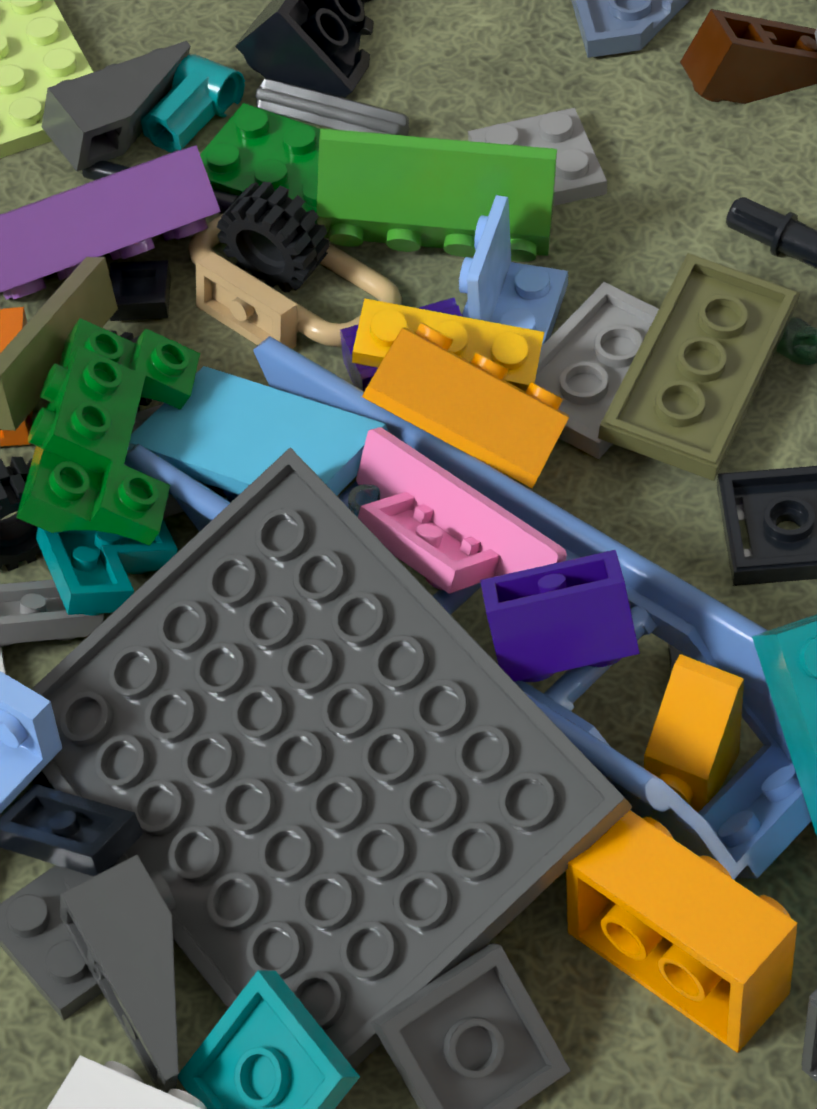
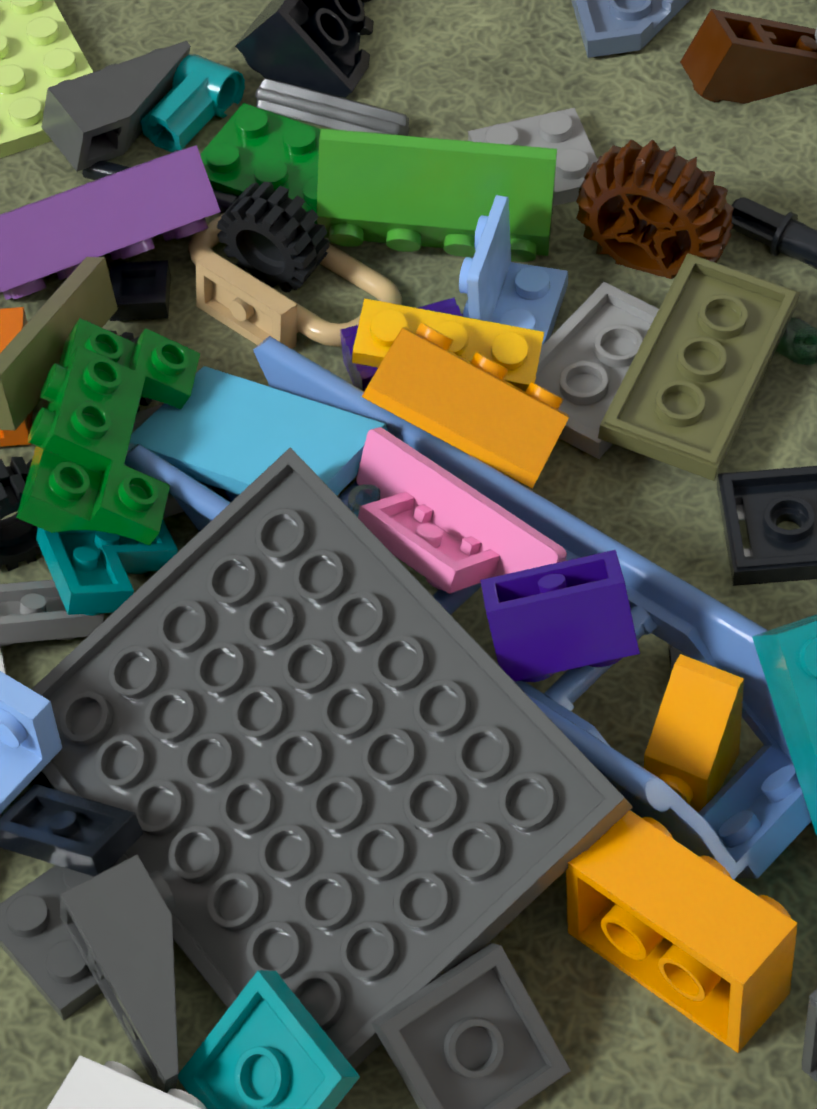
none -> reddish brown gear [576,139,734,279]

